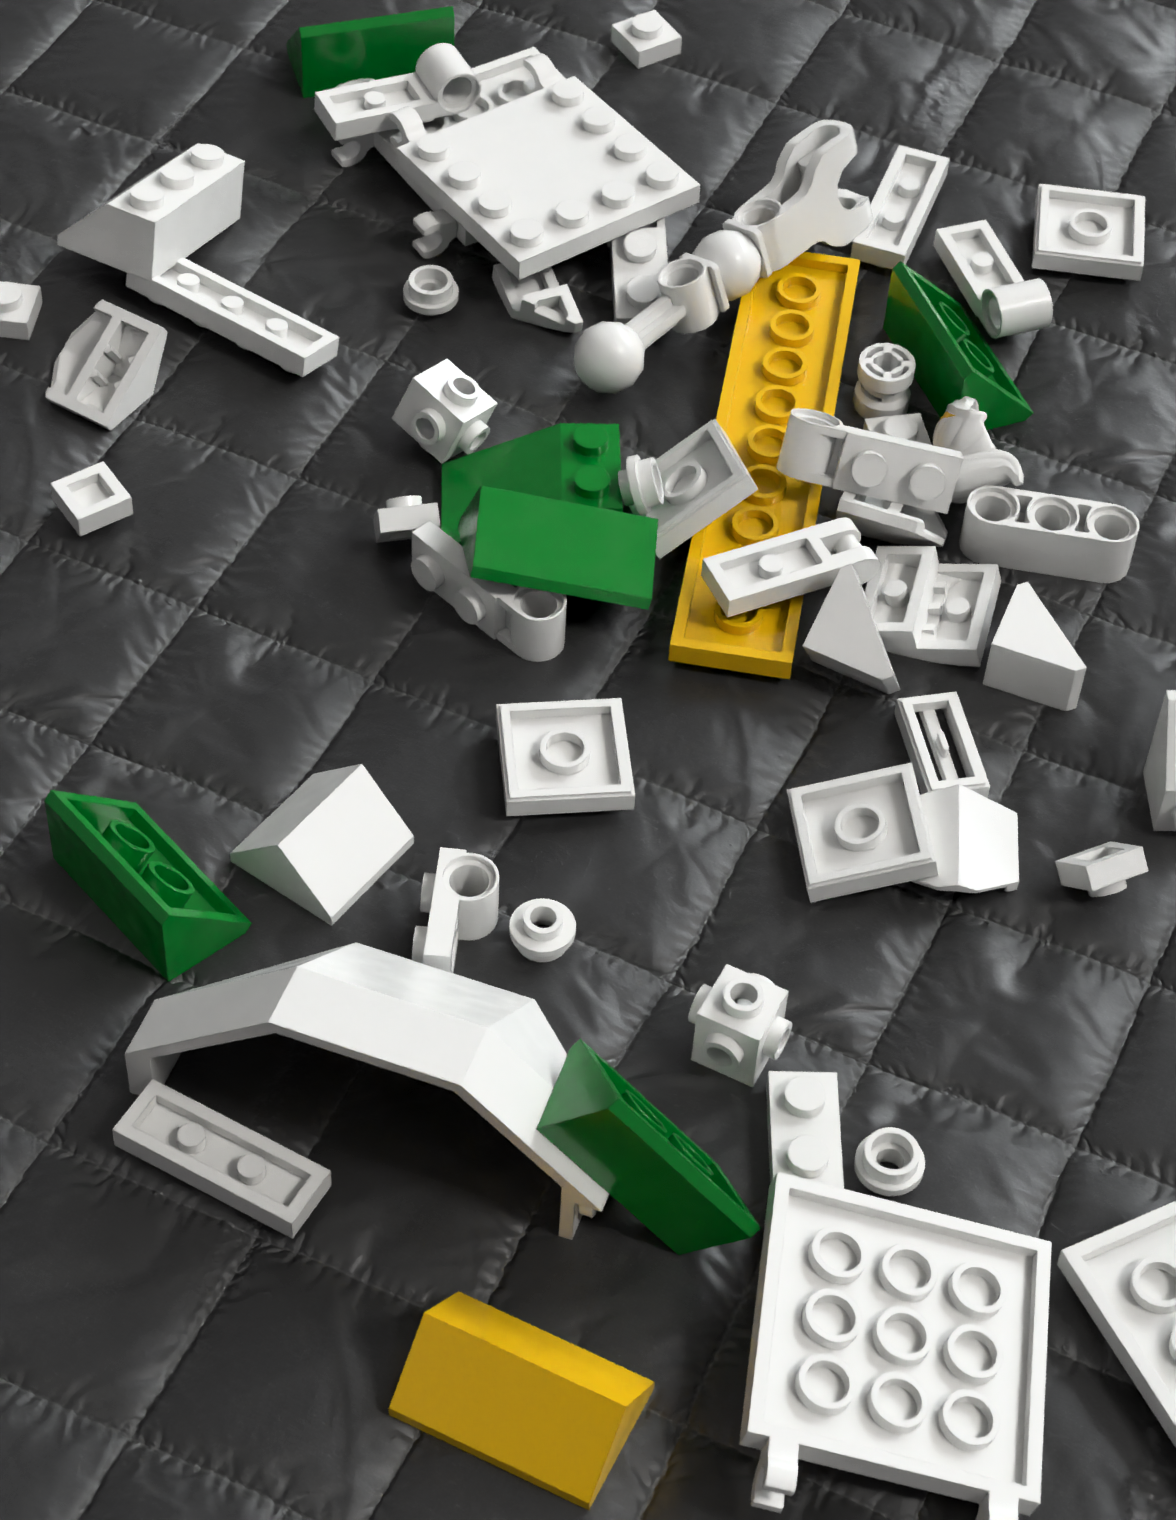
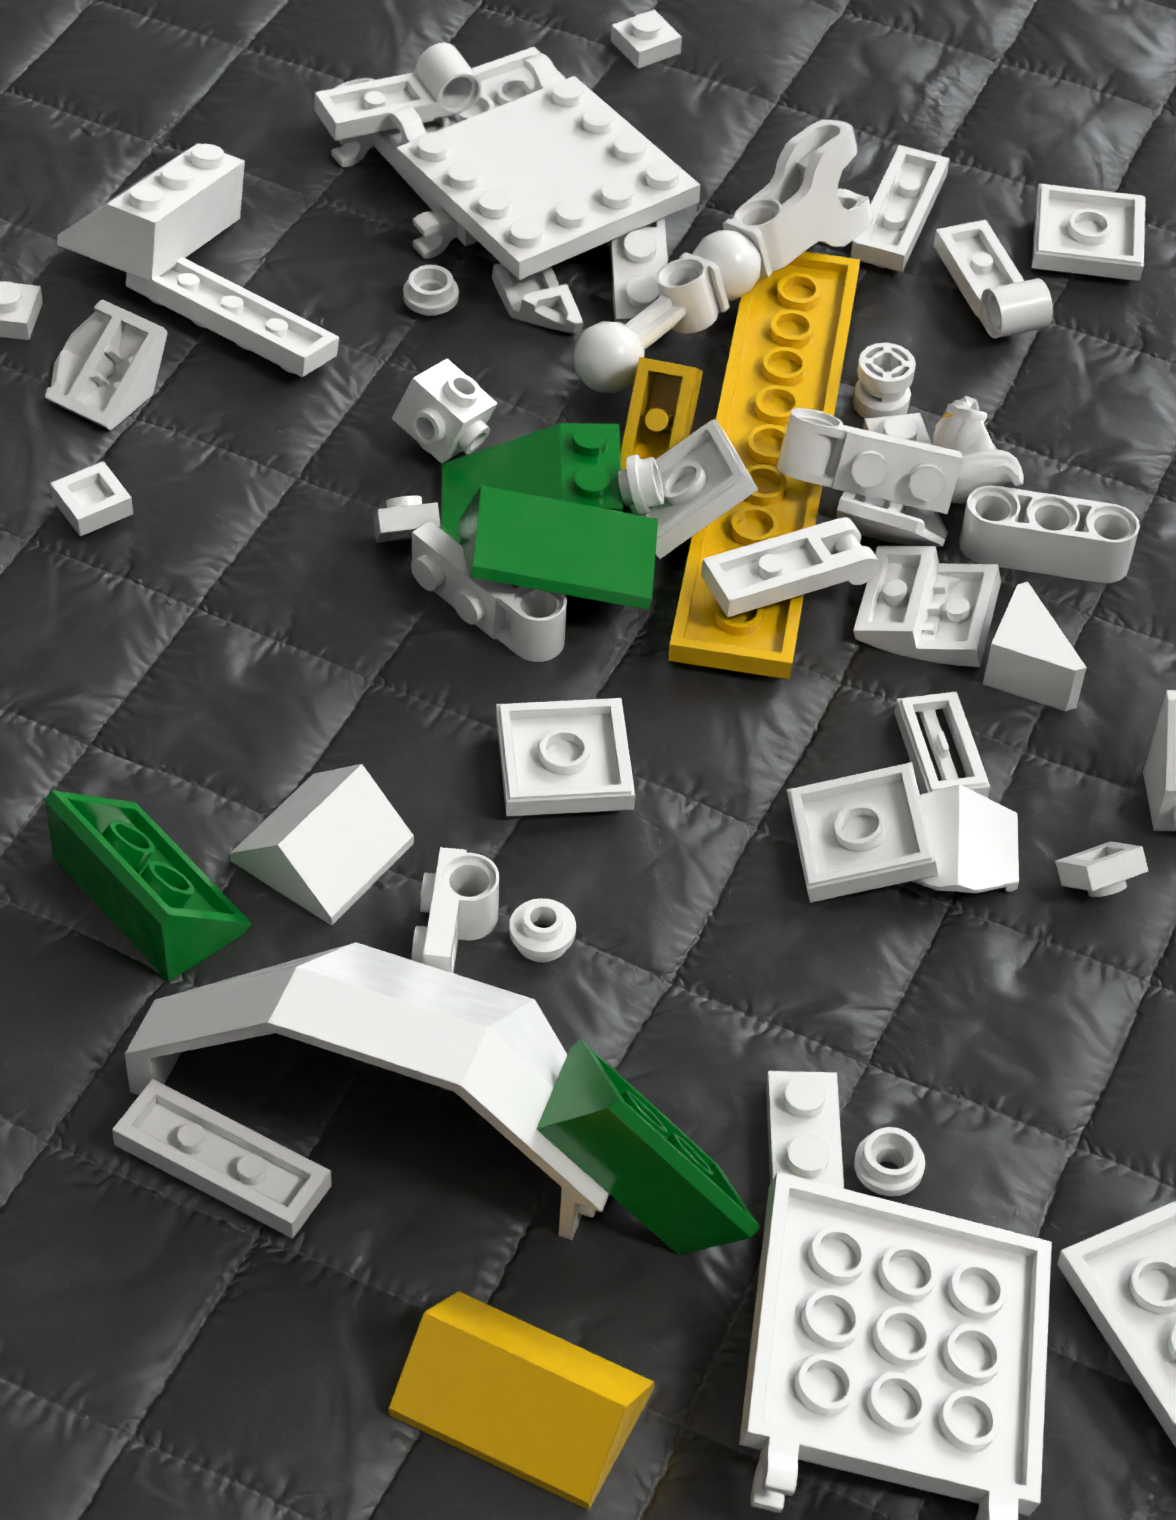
green slope [286,6,455,98] -> none
white brick [688,964,792,1087] -> none
white slope [803,563,900,694] -> none
green slope [883,261,1033,430] -> none
none -> yellow slope [620,357,703,470]

